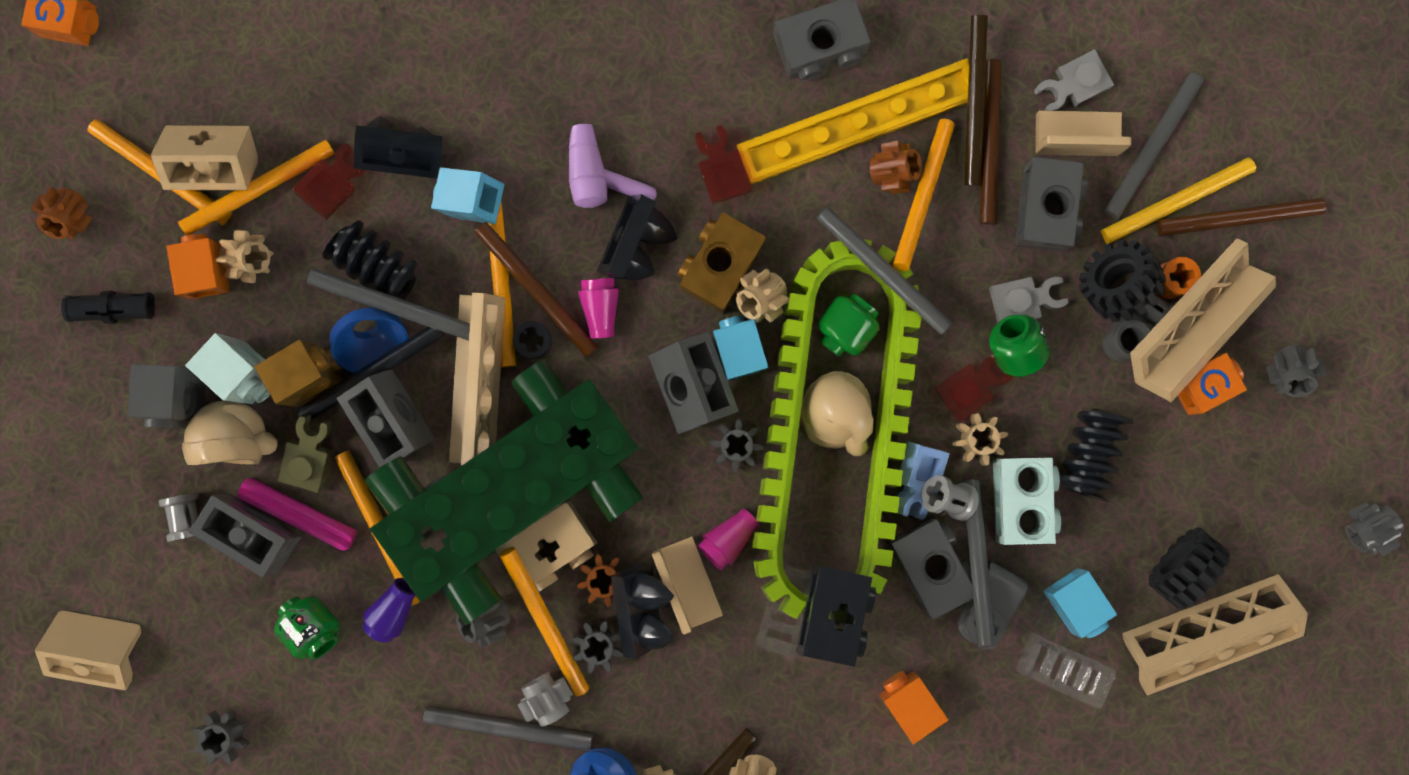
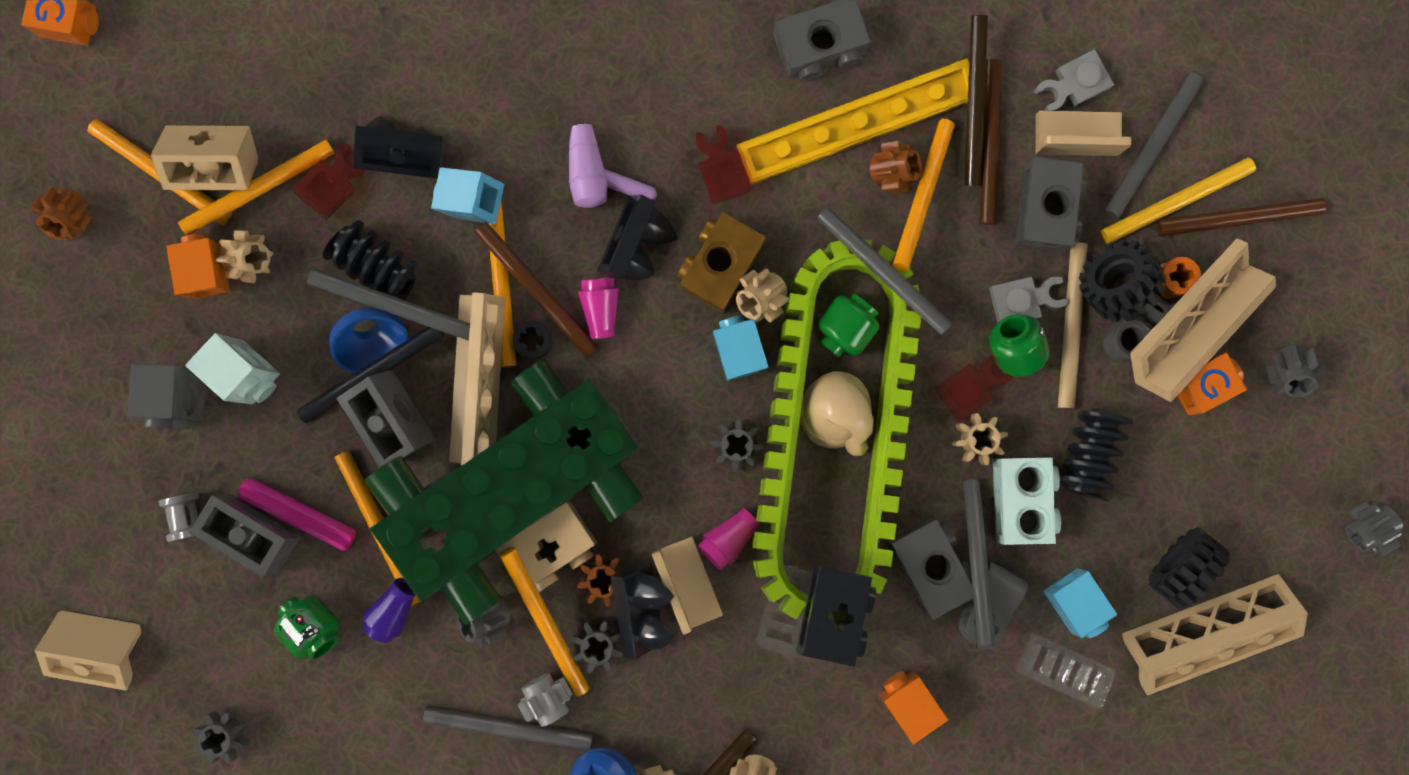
black pin [61,290,155,324] -> none
tan piece [182,401,277,465] -> none
pearl gold brick [254,339,344,407] -> none
olive plate [278,413,333,493] -> none
dark grey brick [648,332,739,435] -> none
light blue plate [897,442,950,520] -> none
light grey bush [921,475,979,521] -> none
none -> tan bar [1058,242,1088,409]

